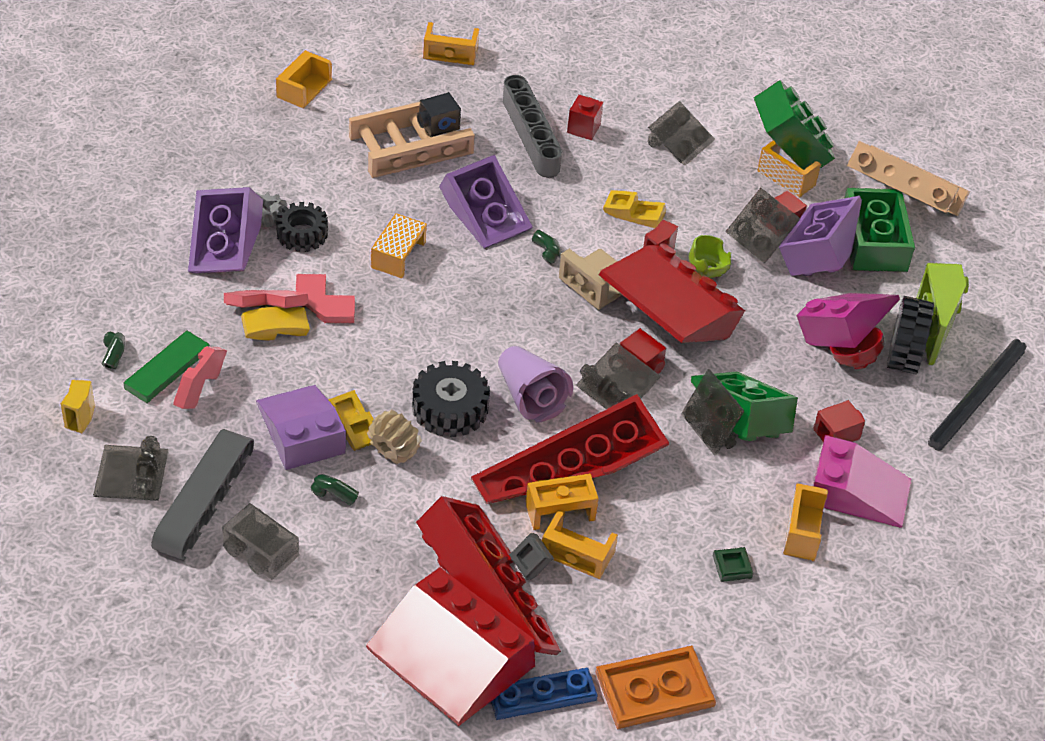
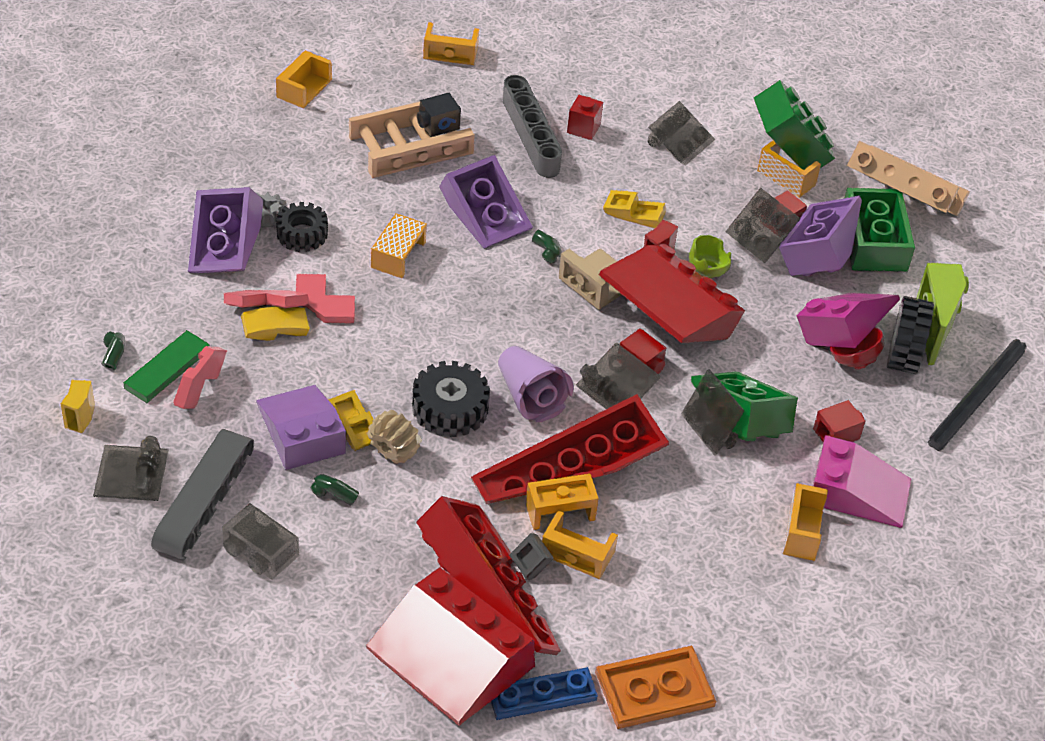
dark green tile [713,547,753,582] -> none

